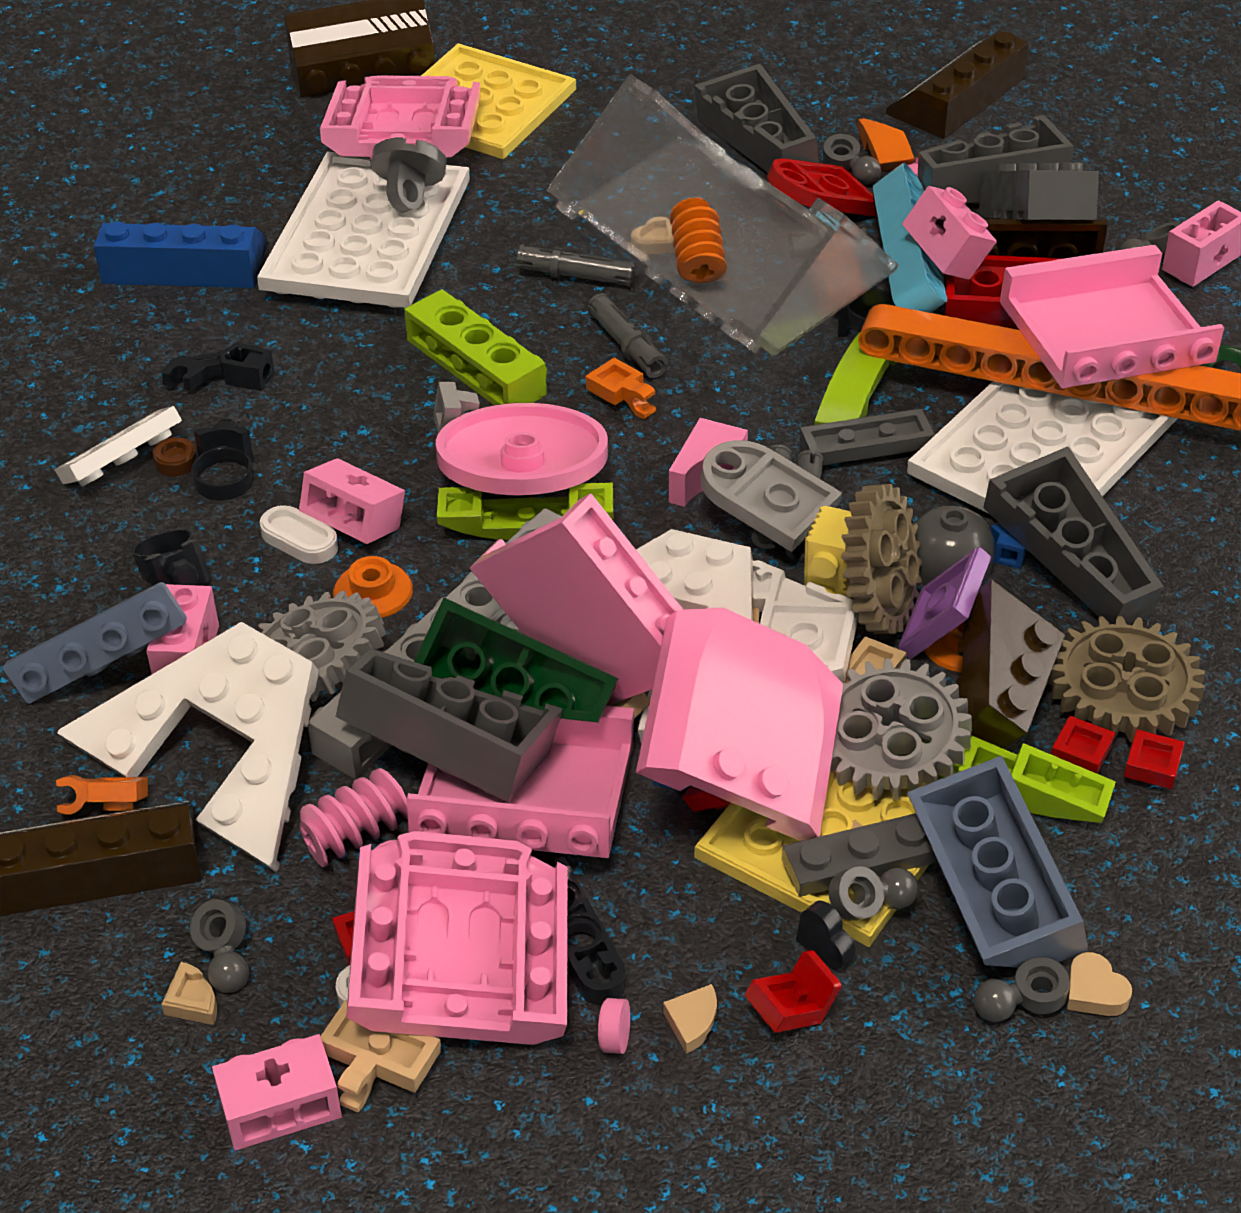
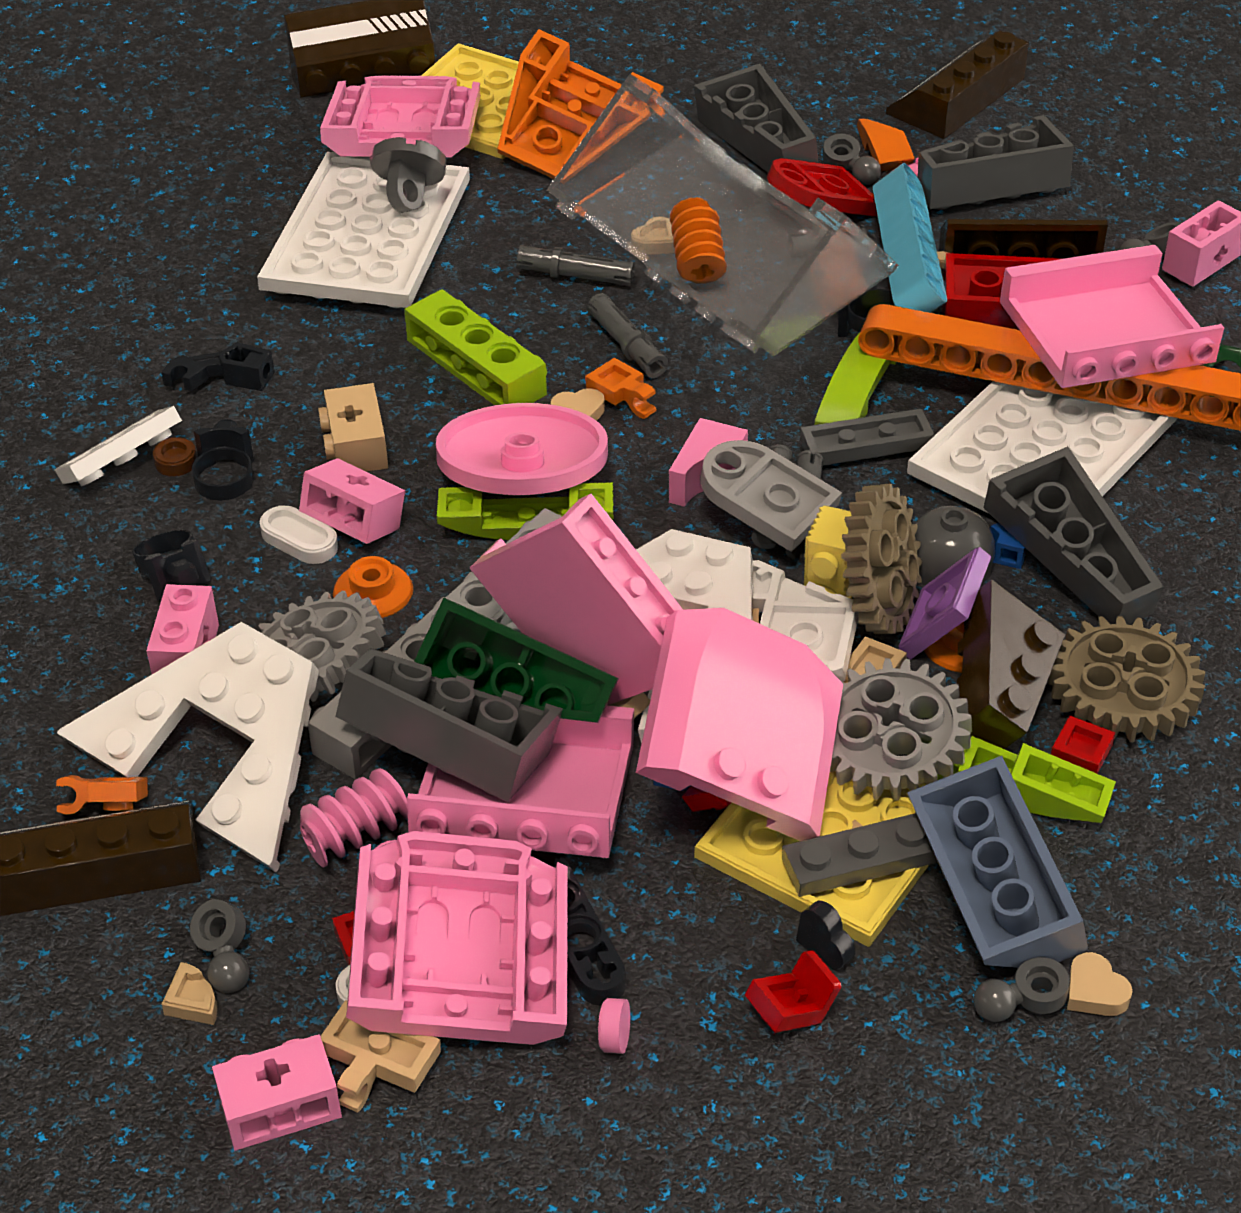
sand blue bracket [3,582,187,703] -> none
blue wedge [94,222,267,288] -> none
light grey tile [433,382,480,433] -> none
tan tile [663,984,717,1054] -> none
dark grey plate [829,866,919,921] -> none
bright pink brick [902,186,997,280] -> none
dark grey wedge [979,162,1099,220] -> none
red plate [1124,729,1185,789] -> none
none -> tan brick [318,383,388,472]
none -> orange wedge [497,29,664,182]
none -> tan tile [551,388,605,421]

